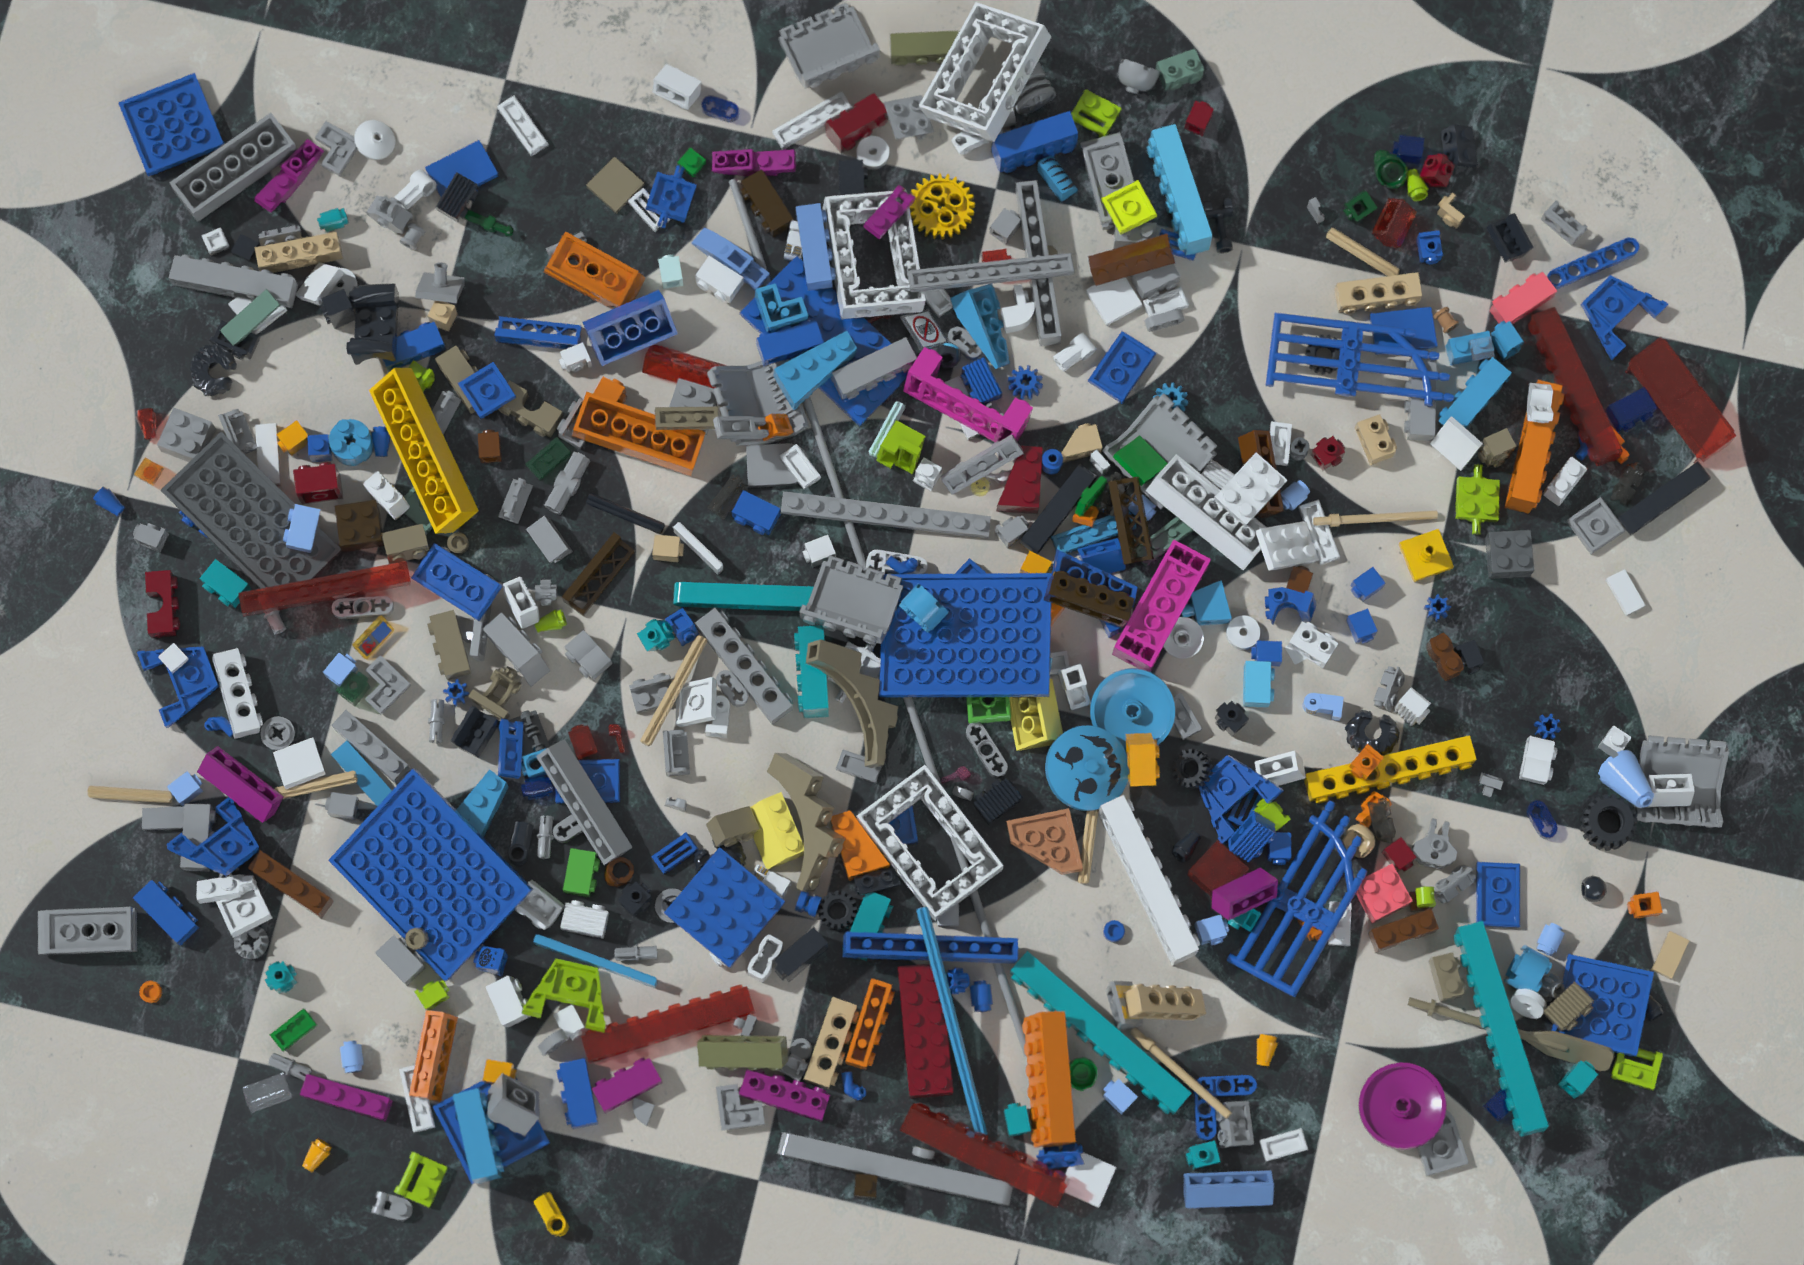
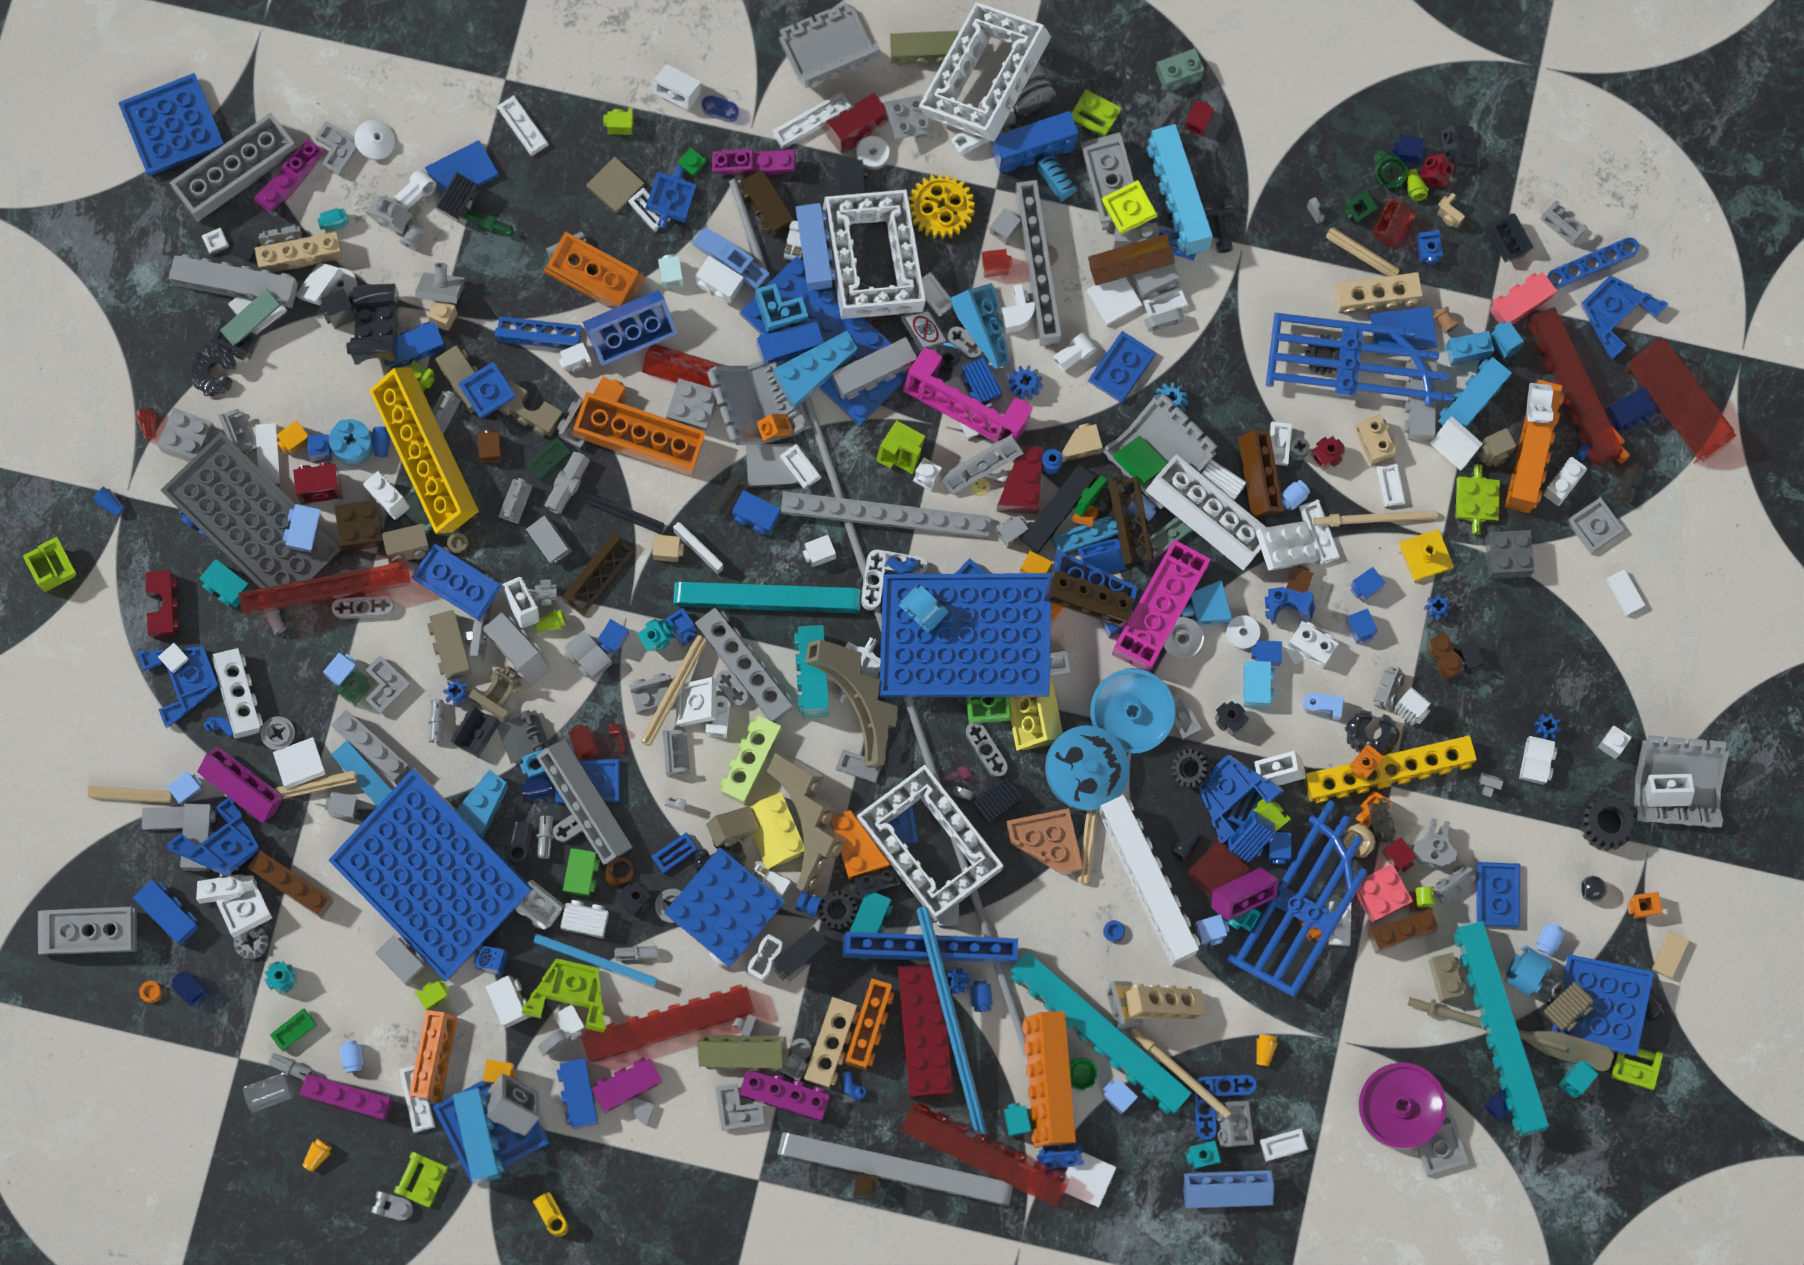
light grey brick [133,523,169,553] -> none
clear orange plate [134,457,164,487] -> none
slope [352,615,394,659] -> none
dark tan tile [405,928,428,950] -> none
blue plate [498,719,523,779] -> none
dark tan plate [655,406,718,430] -> none
light grey hinge [713,416,769,439] -> none
light grey hinge [800,555,903,644] -> none
magenta plate [864,185,916,239] -> none
light aqua axle [869,401,905,458] -> none
light grey tile [907,253,1075,292] -> none
light grey tile [912,1146,935,1160] -> none
white brick [1059,664,1091,710] -> none
white tile [1090,450,1110,475] -> none
light grey cylinder [1118,59,1160,94] -> none
light orange brick [1126,733,1160,786] -> none
white plate [1214,453,1287,526] -> none
clear tile [1469,336,1494,361] -> none
white piece [1511,989,1546,1019] -> none
clear blue beam [1526,800,1558,840] -> none
light blue cone [1598,750,1654,808] -> none
black beam [1618,461,1711,536] -> none
none -> lime plate [23,537,77,593]
none -> clear blue brick [170,971,207,1006]
none -> blue brick [597,619,629,655]
none -> lime brick [603,108,633,135]
none -> yellowish green brick [719,715,781,805]
none -> white tile [1376,463,1406,508]

